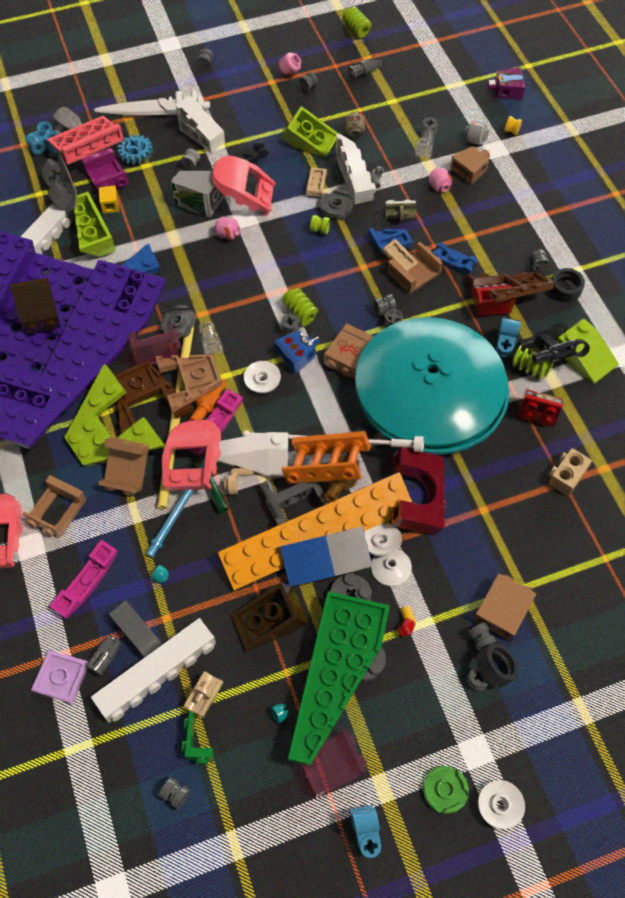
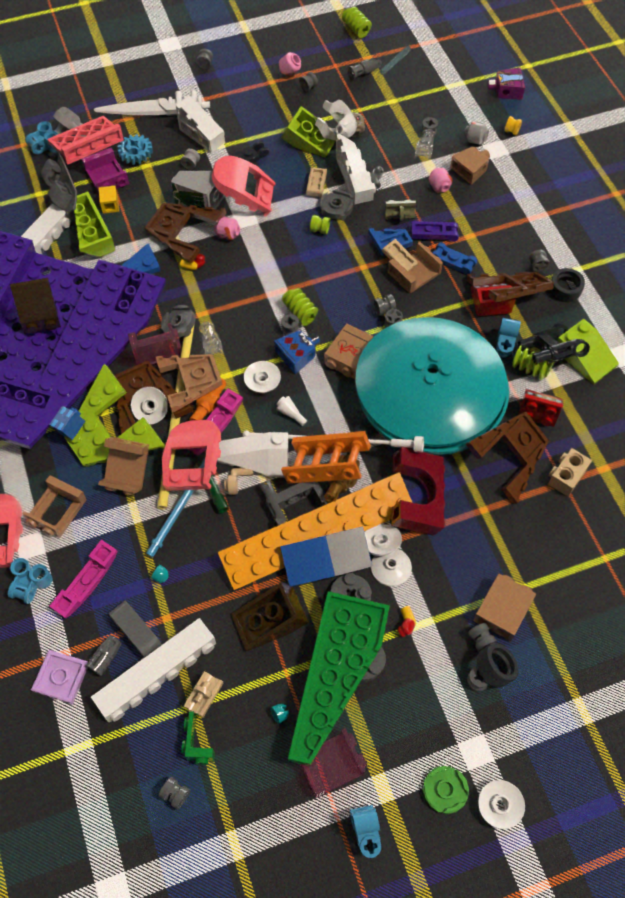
none -> dark azure piece [8,558,53,604]
none -> blue brick [49,406,85,440]
none -> white dish [131,387,168,424]
none -> reddish brown wing [145,203,227,264]
none -> arm [180,254,205,270]
none -> white cone [276,396,307,426]
none -> white piece [315,100,357,140]
none -> clear light blue bar [380,46,411,75]
none -> dark purple plate [411,221,459,242]
none -> reddish brown wing [466,412,549,504]

